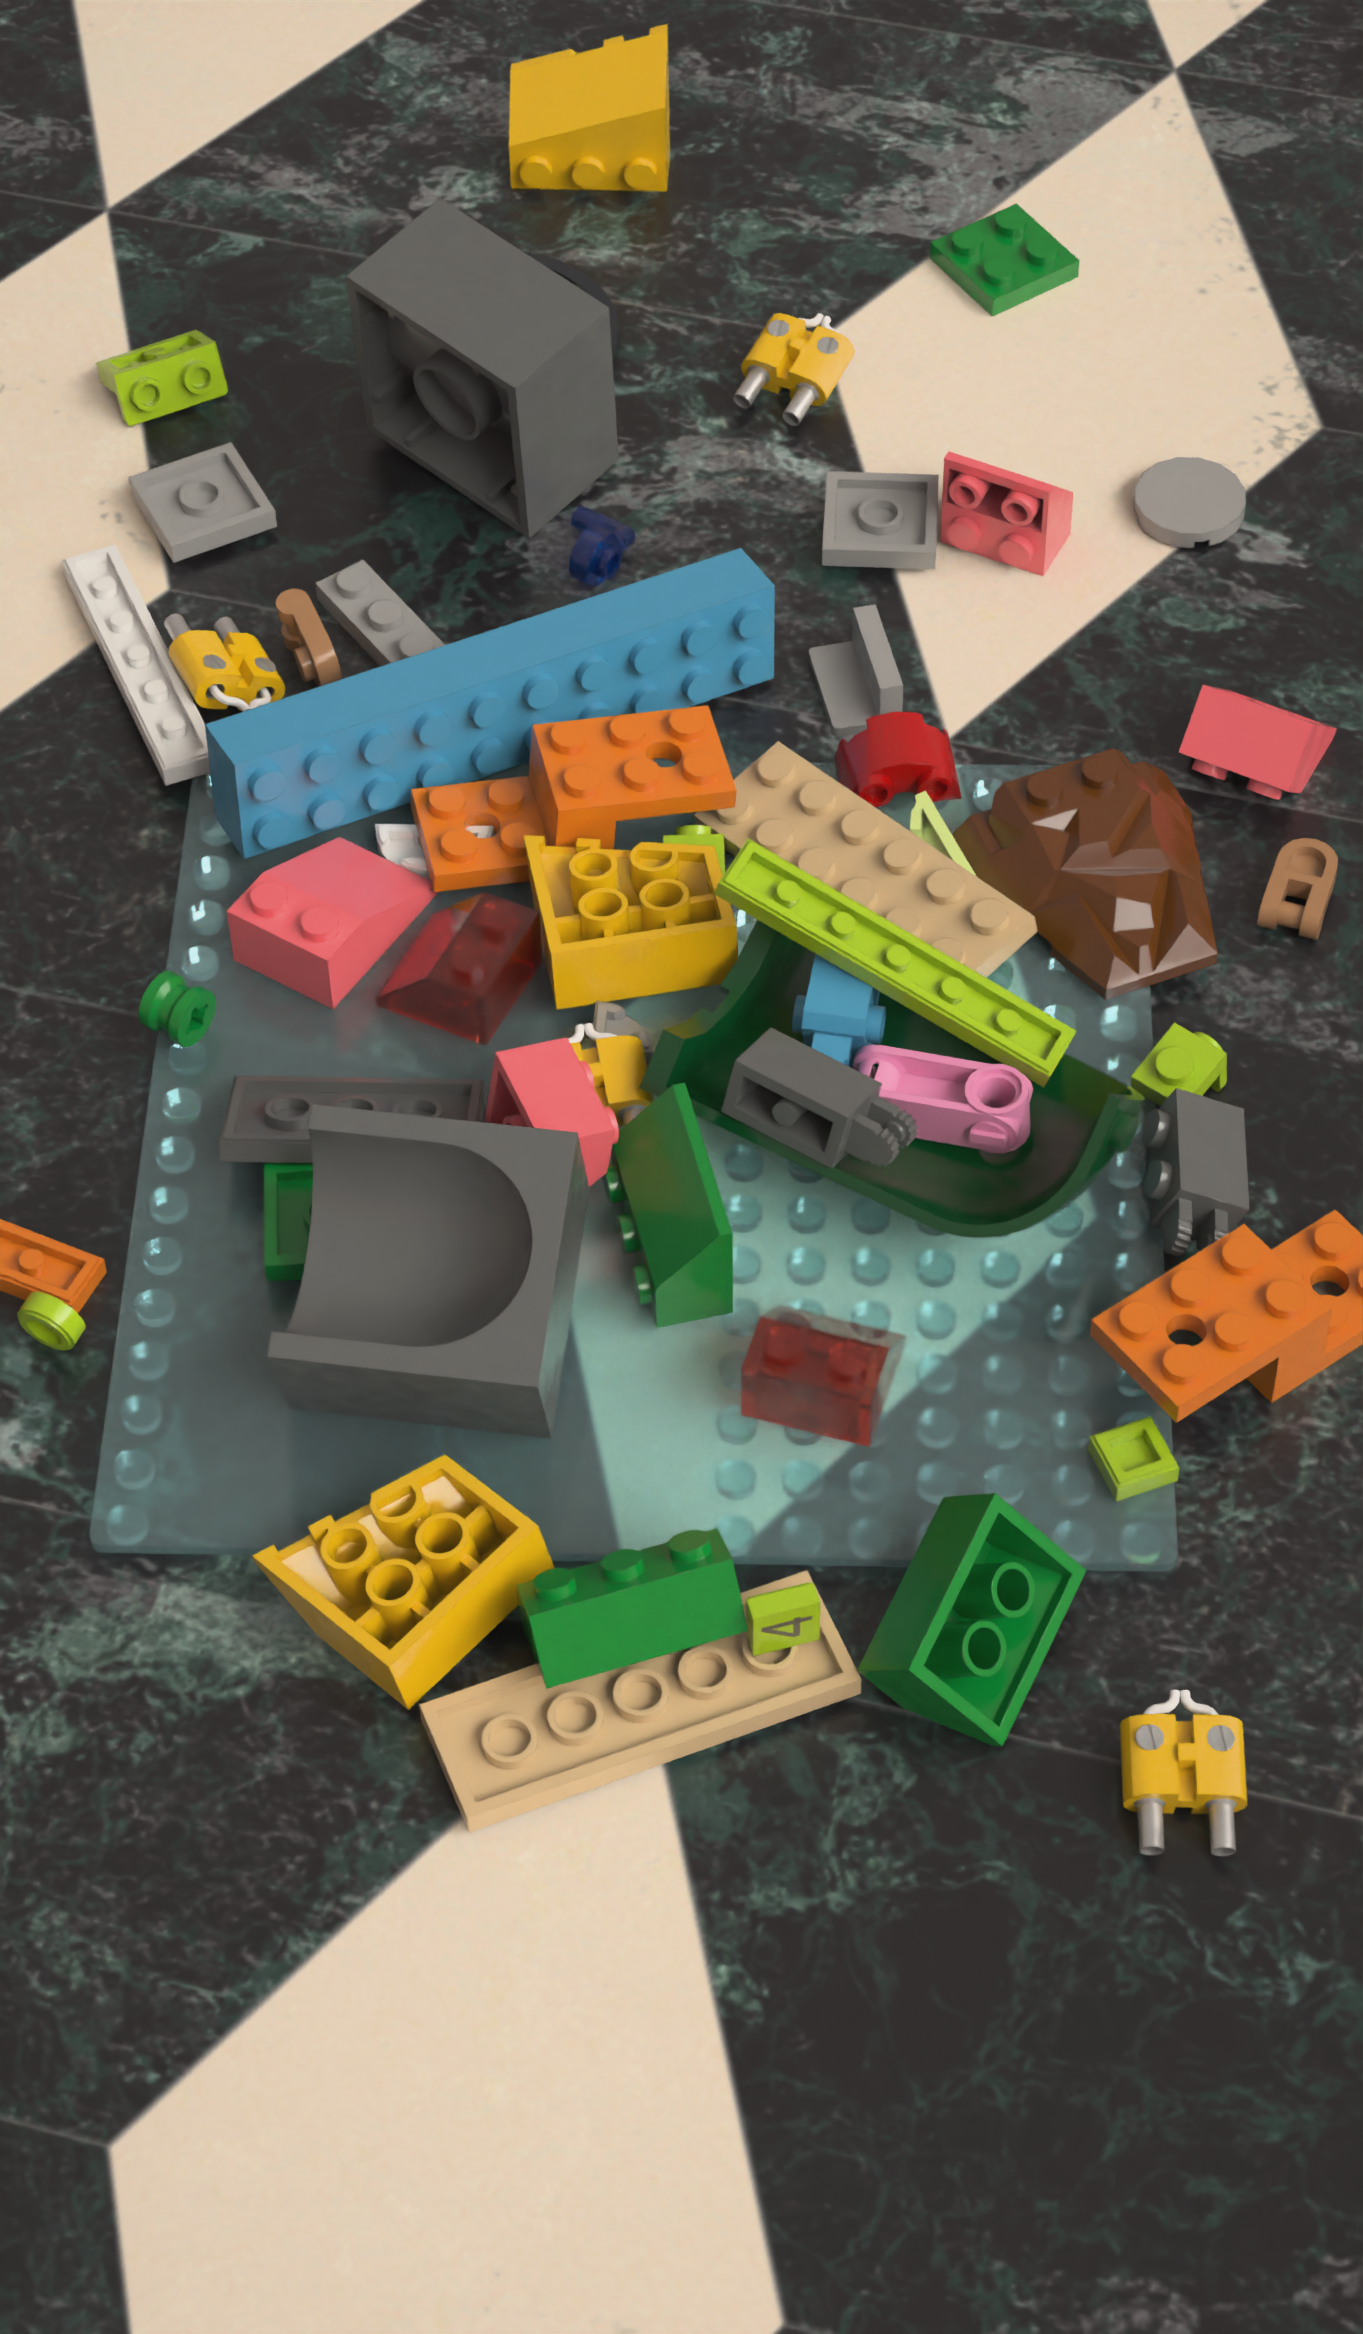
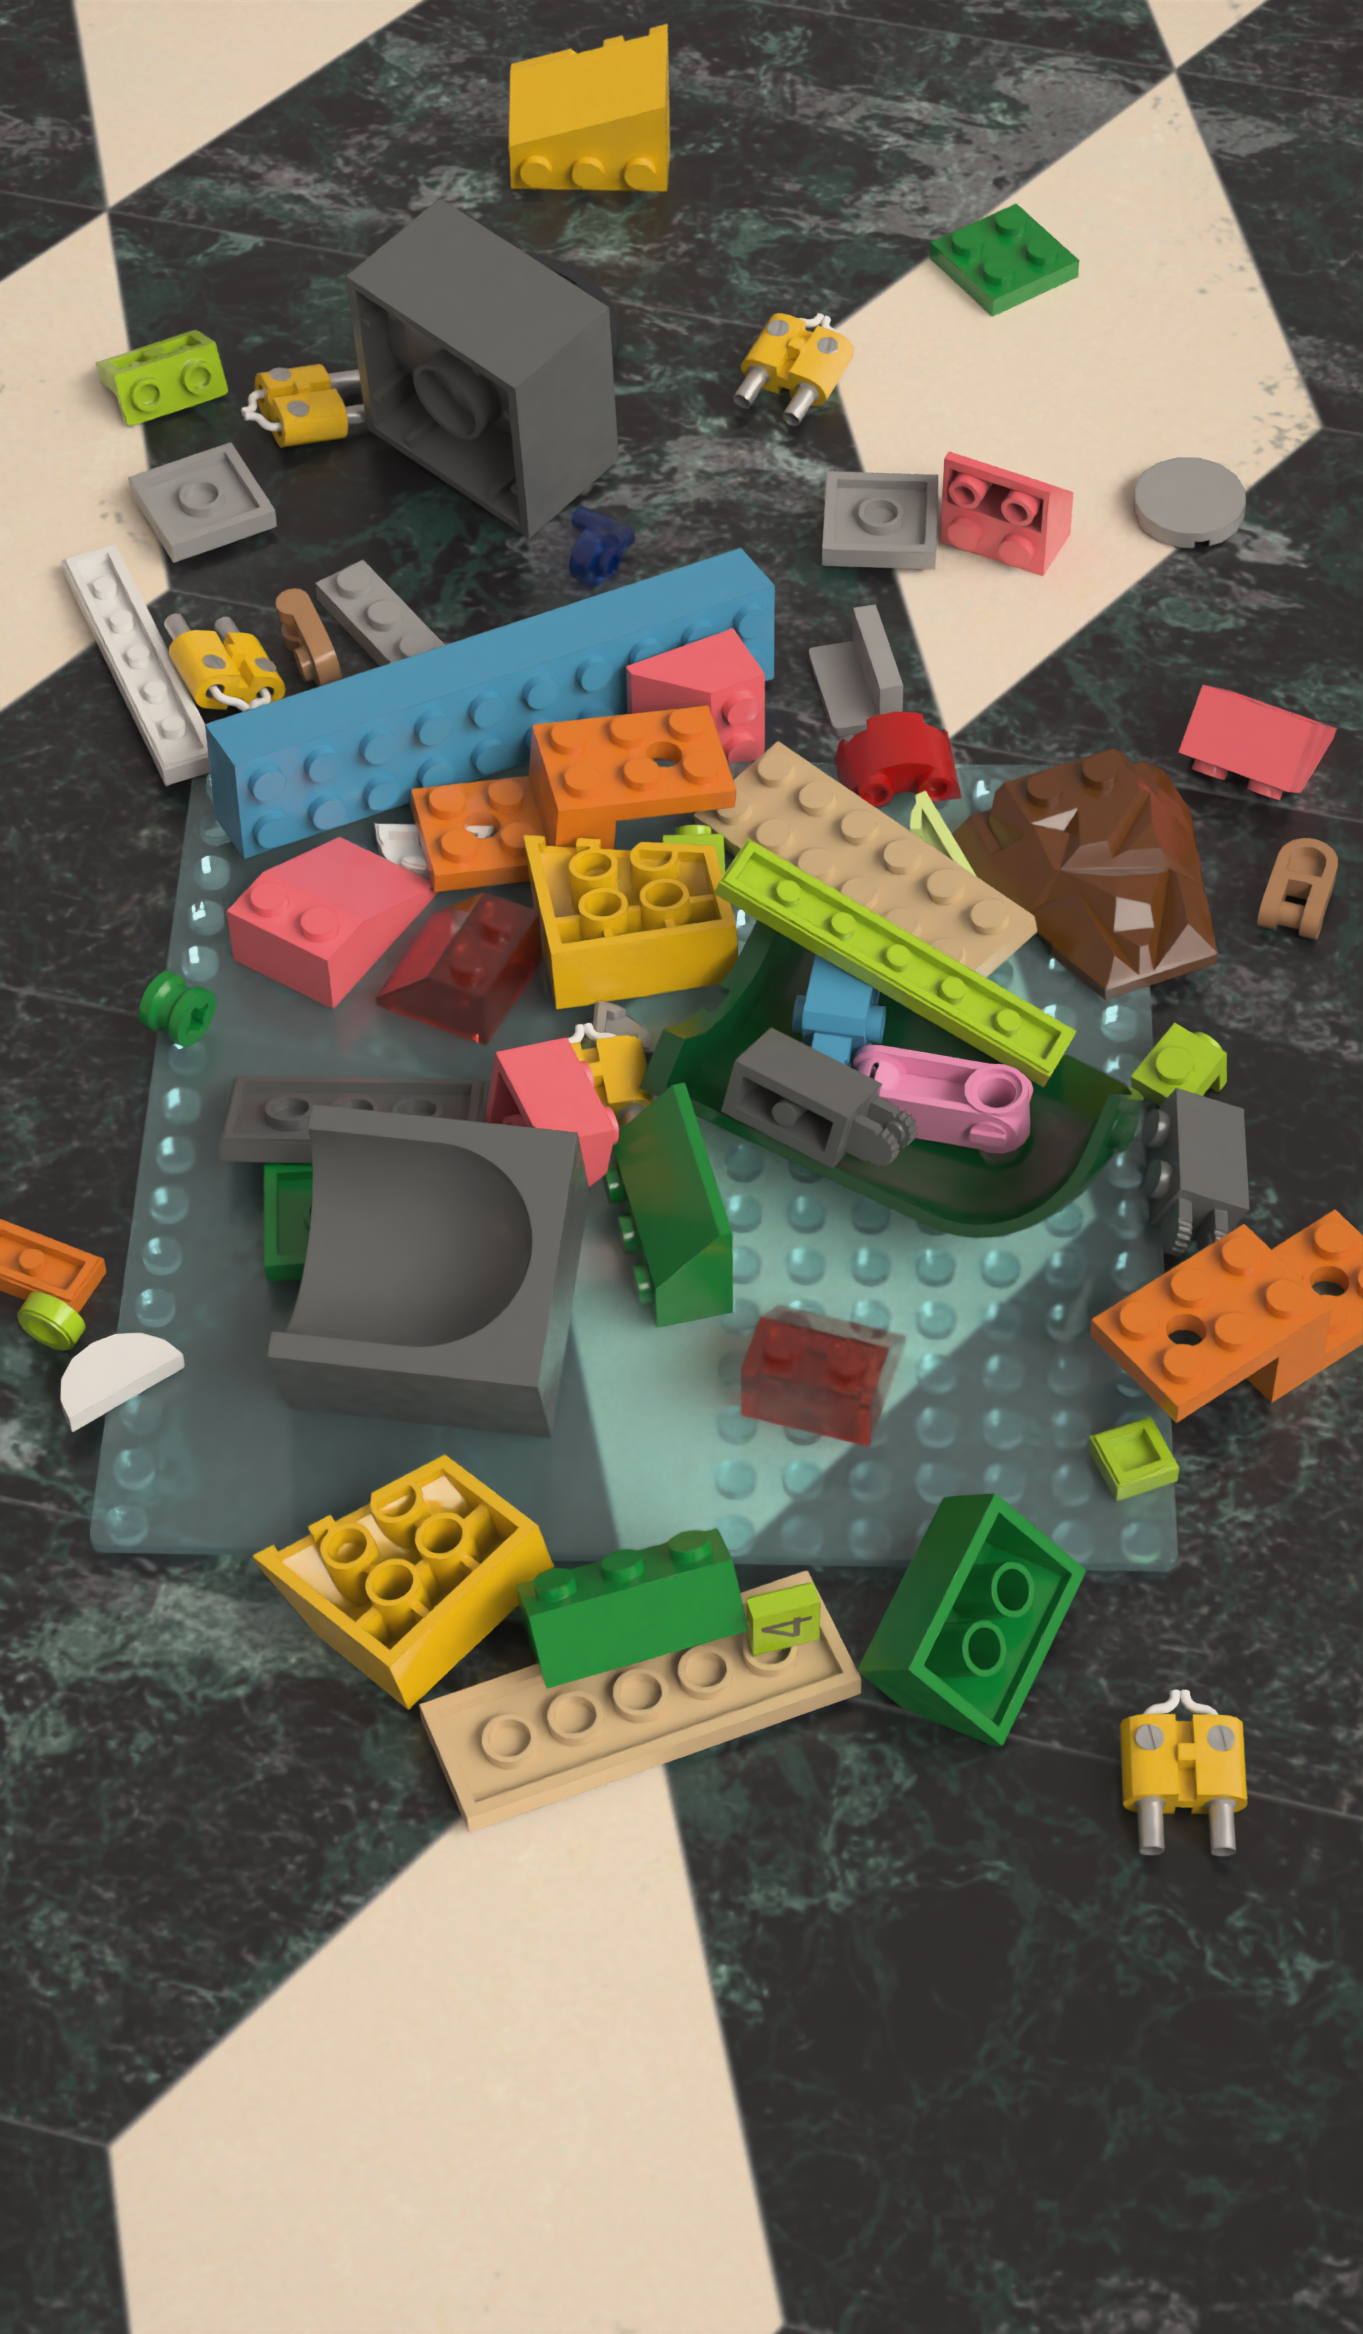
none -> white tile [60,1333,185,1432]
none -> yellow piece [241,364,366,448]
none -> coral slope [626,628,765,769]

